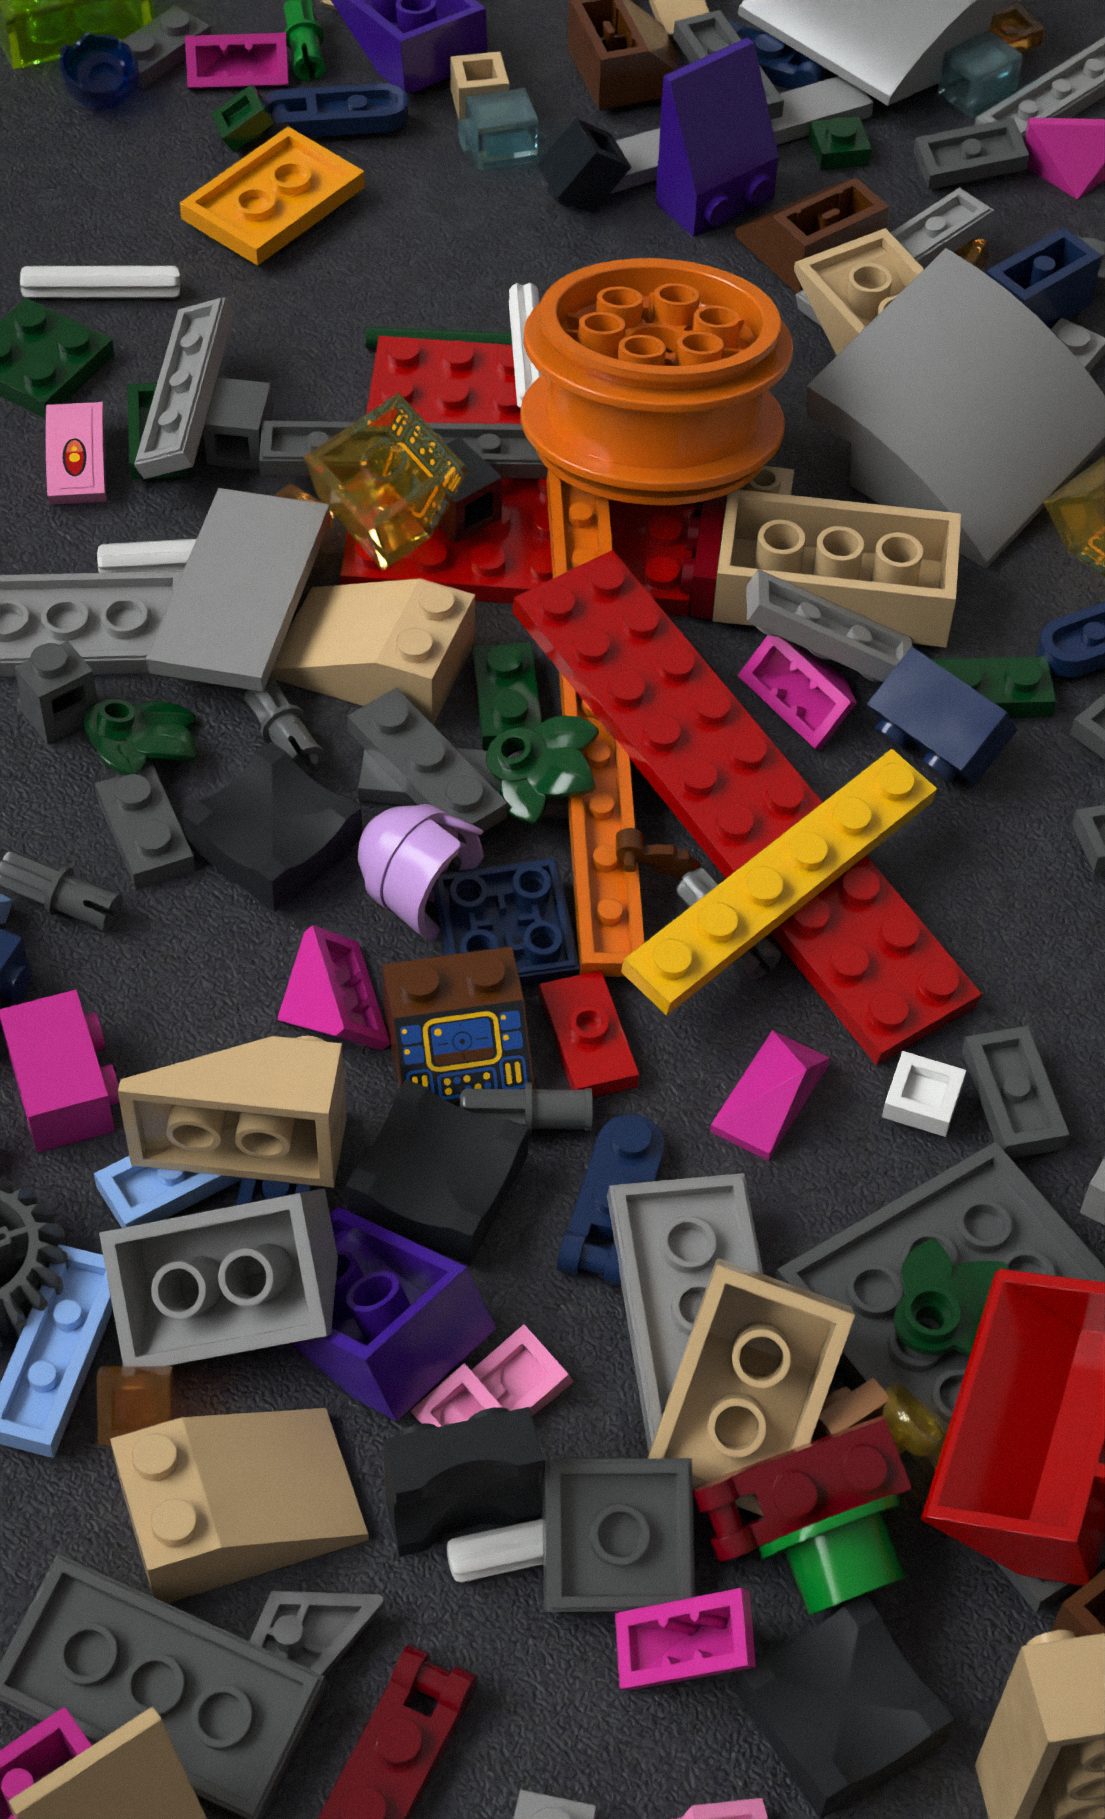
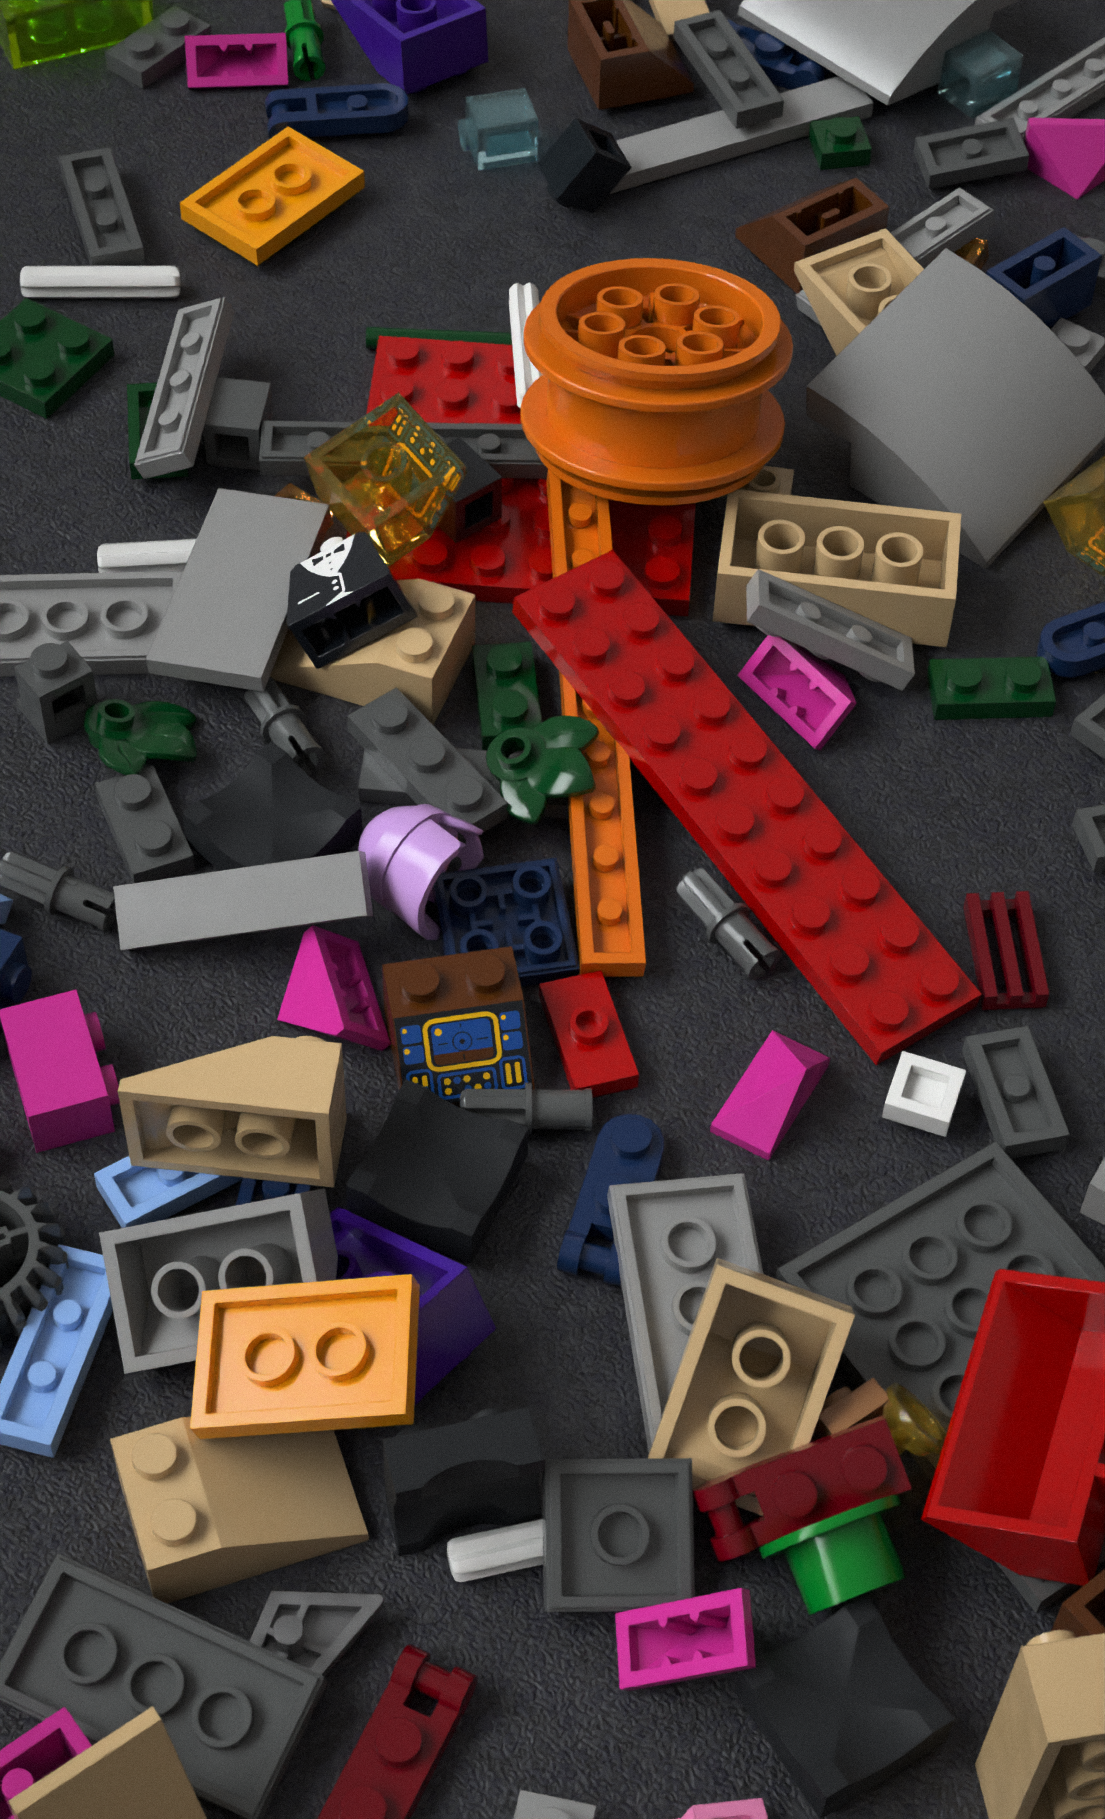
bright pink slope [46,402,107,505] -> none
clear blue hair [58,32,139,110] -> none
clear orange plate [97,1366,173,1445] -> none
dark green plate [211,84,275,153] -> none
bright pink slope [410,1324,574,1427] -> none
tan plate [450,52,509,122] -> none
reddish brown piece [616,828,700,881] -> none
yellow plate [621,749,937,1016] -> none
dark purple slope [655,37,779,237] -> none
dark red plate [681,494,728,619] -> none
dark blue brick [867,646,1017,787] -> none
dark green plate [893,1239,1009,1356] -> none
clear orange plate [985,1,1045,58] -> none
none -> dark grey plate [59,147,145,266]
none -> light grey tile [113,851,373,951]
none -> light orange plate [190,1274,420,1439]
none -> black torso [287,532,418,669]
none -> dark red tile [963,891,1049,1010]

